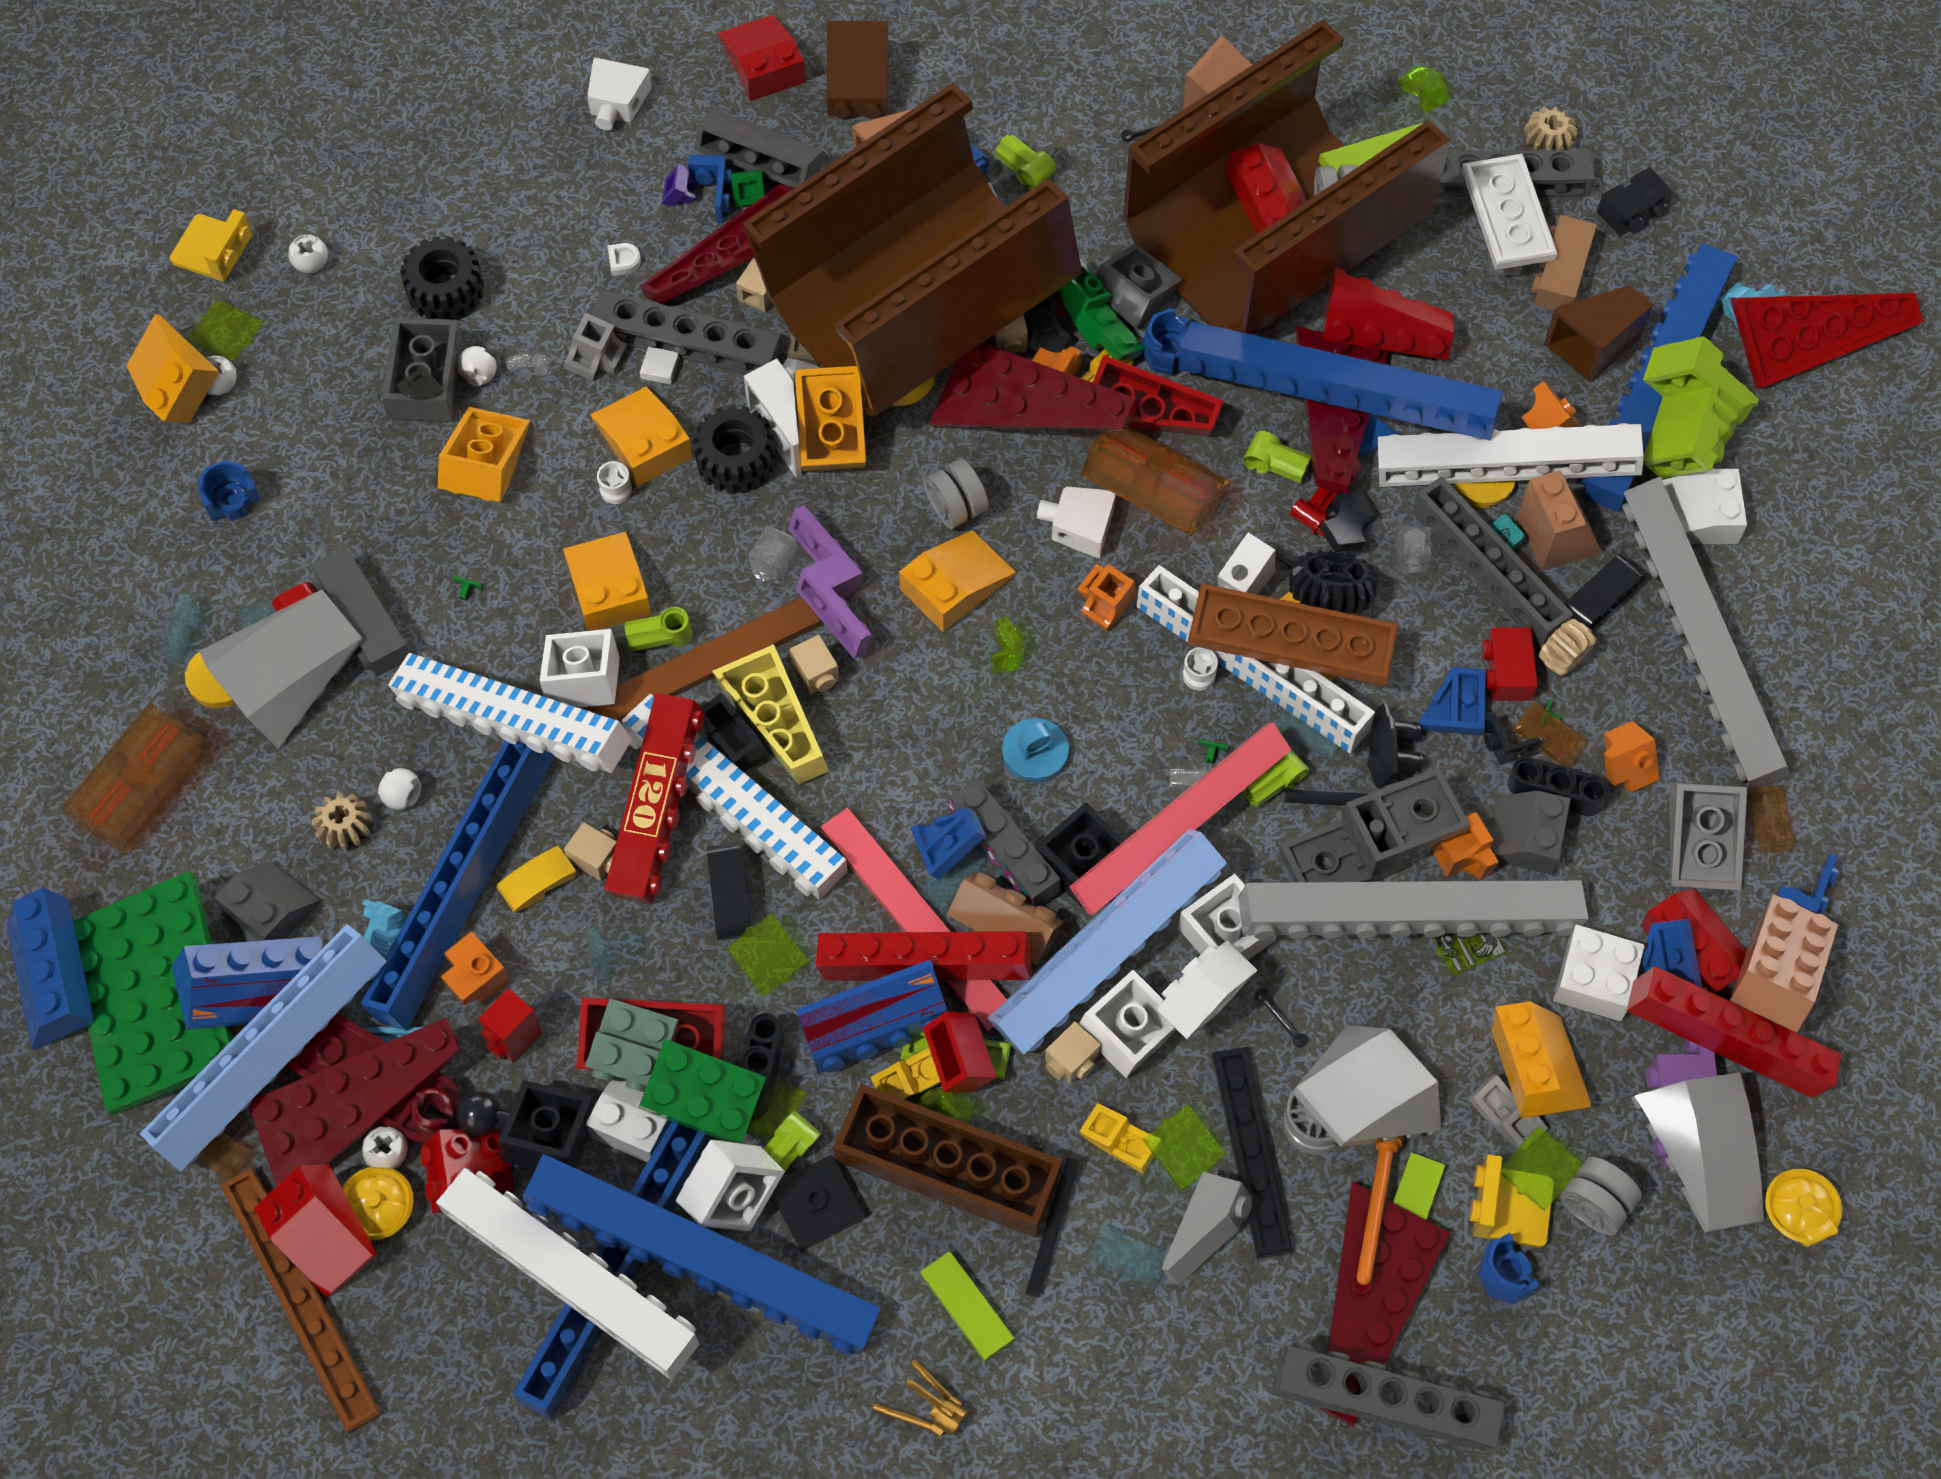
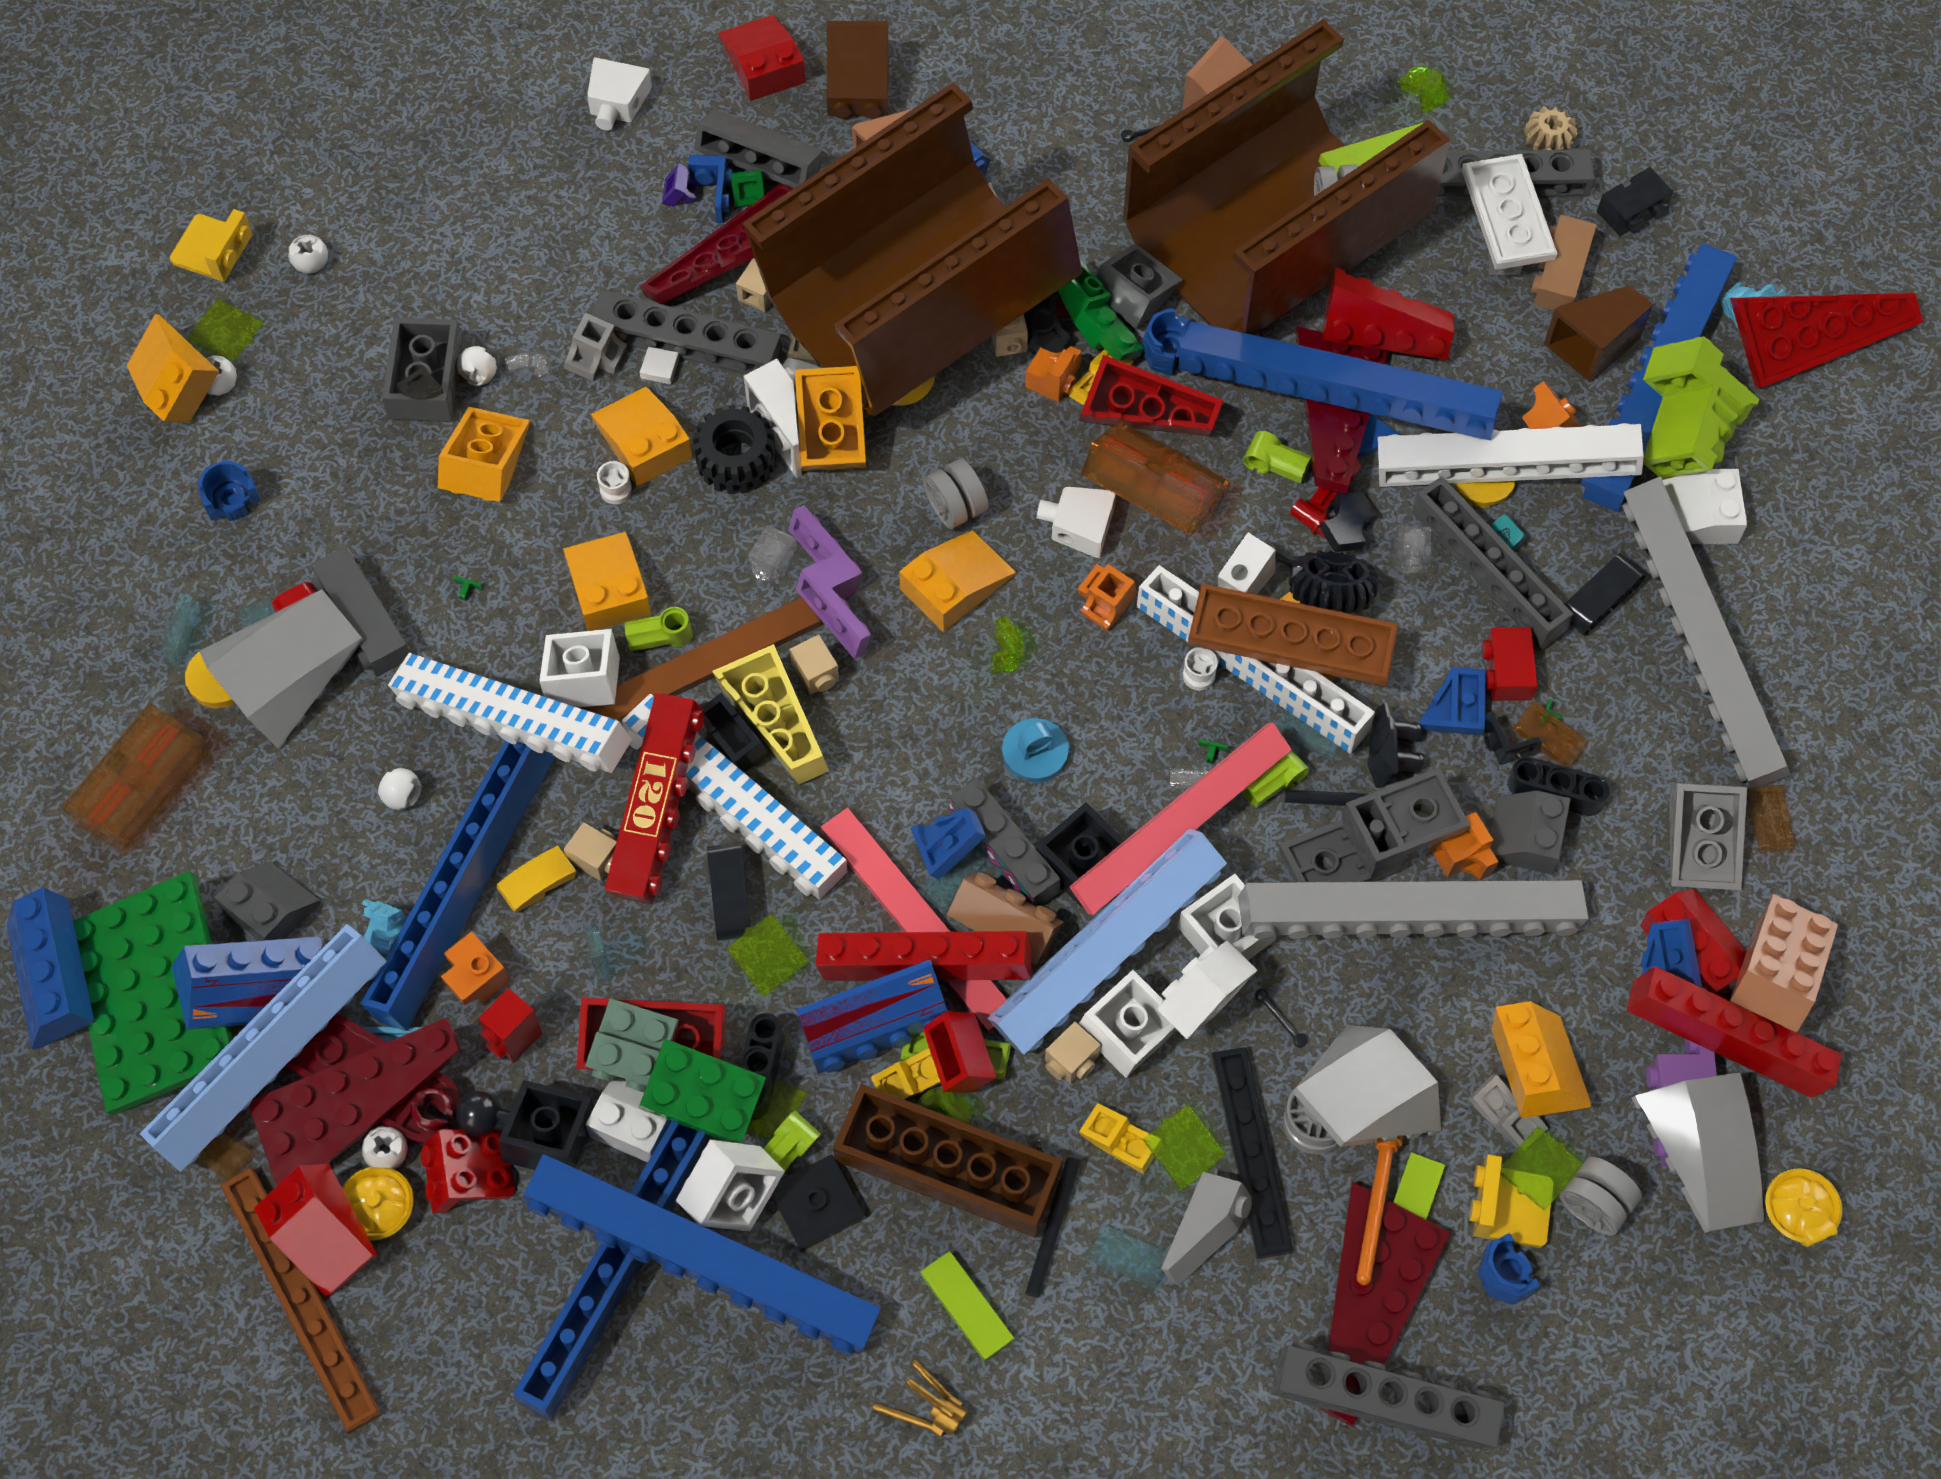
tan gear [312,791,372,851] -> none
black tyre [400,236,484,320] -> none
white brick [436,1168,700,1381] -> none
white tile [608,243,641,276] -> none
dark red wing [929,343,1139,431] -> none
lime piece [995,134,1057,190] -> none
red slope [1225,143,1307,234] -> none
piece [1431,933,1507,976] -> none
nougat slope [1517,470,1603,571] -> none
tan gear [1539,619,1596,676] -> none
white brick [1553,925,1644,1021] -> none
orange brick [1604,721,1660,793] -> none
blue bracket [1775,853,1839,914] -> none

